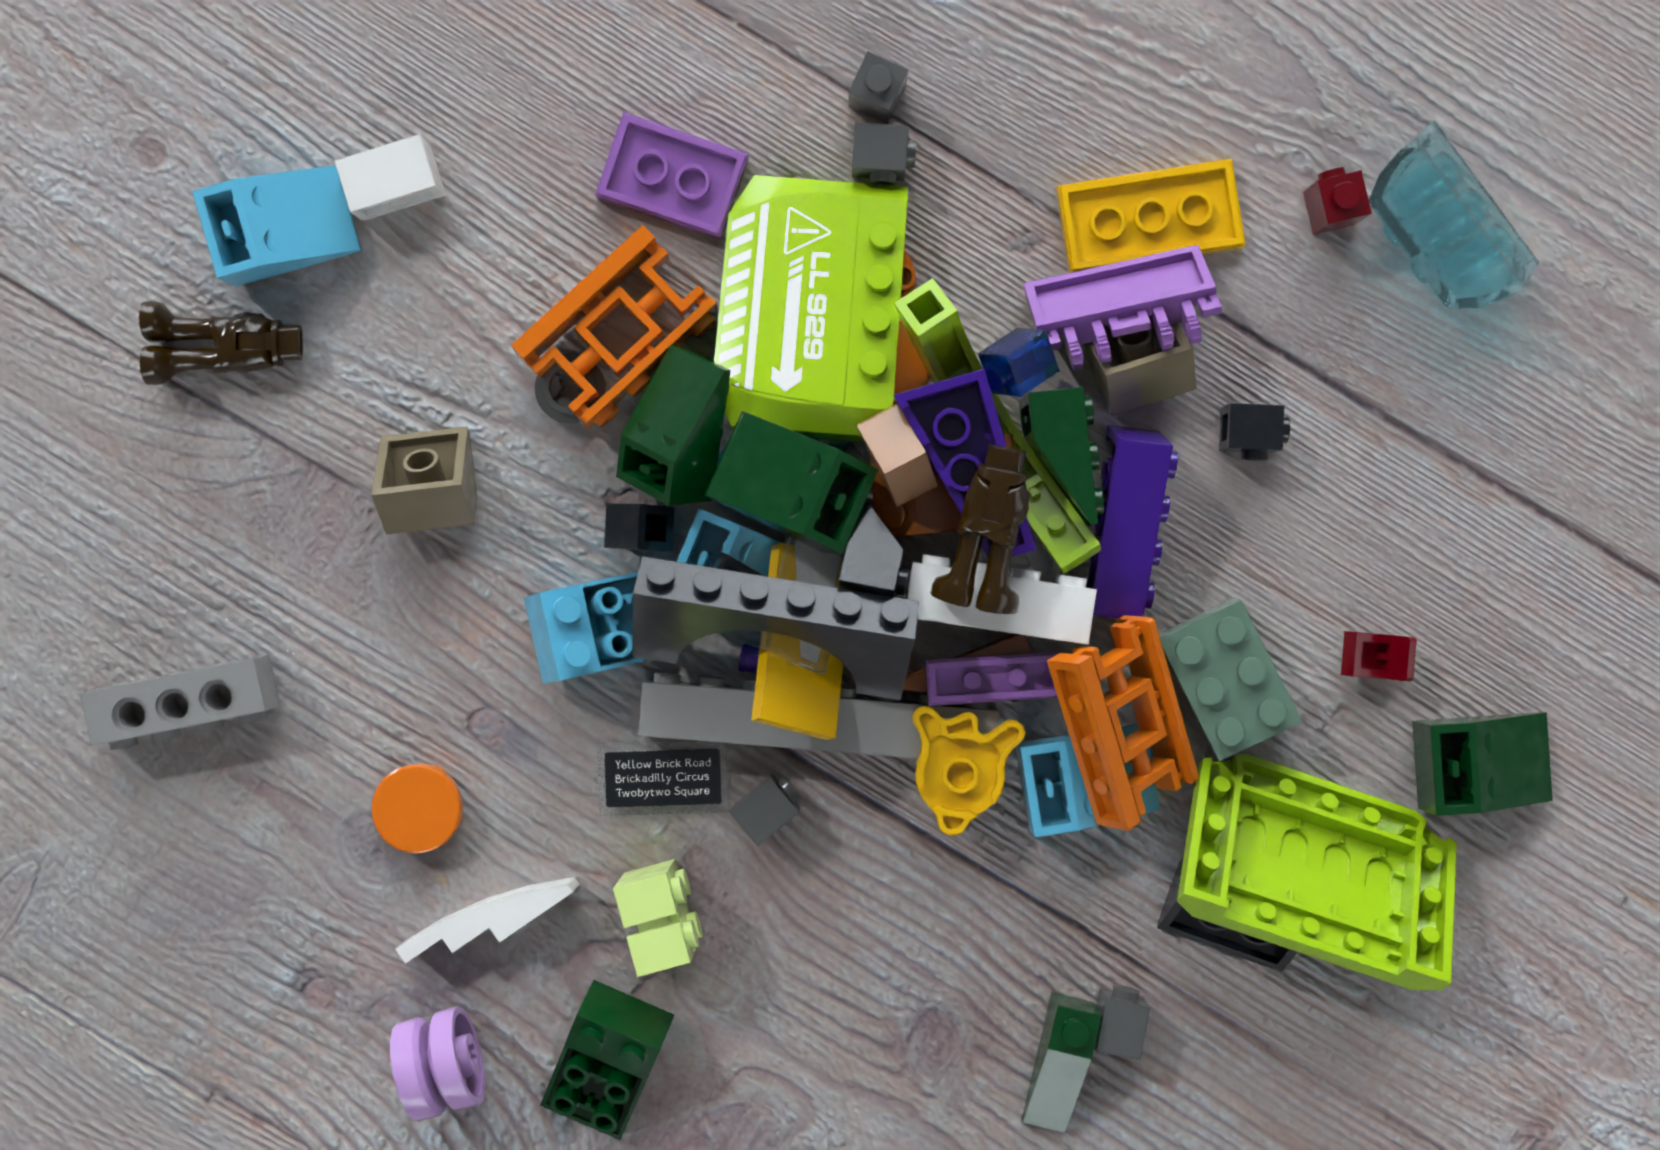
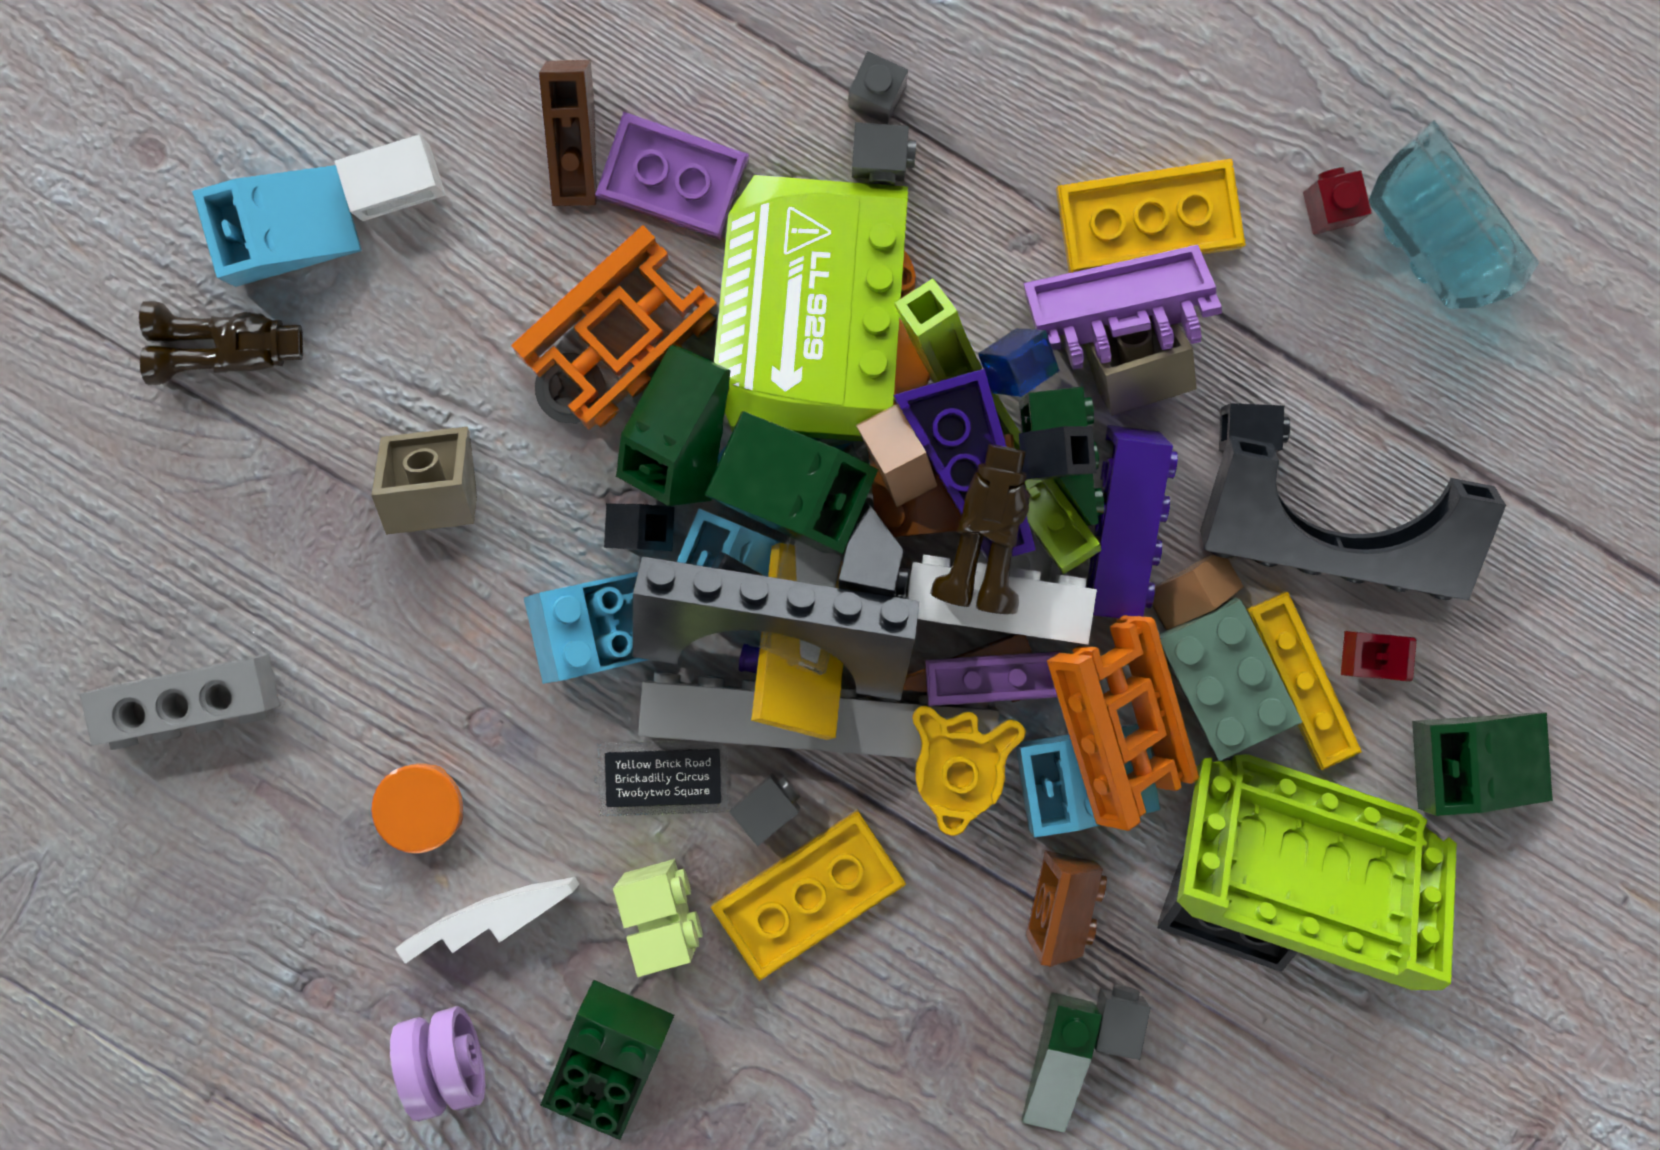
none -> reddish brown slope [539,60,597,206]
none -> yellow tile [711,809,906,981]
none -> black brick [1019,426,1097,480]
none -> dark orange slope [1026,850,1107,967]
none -> medium nougat slope [1152,554,1244,630]
none -> black arch [1200,435,1506,601]
none -> yellow tile [1246,591,1362,770]

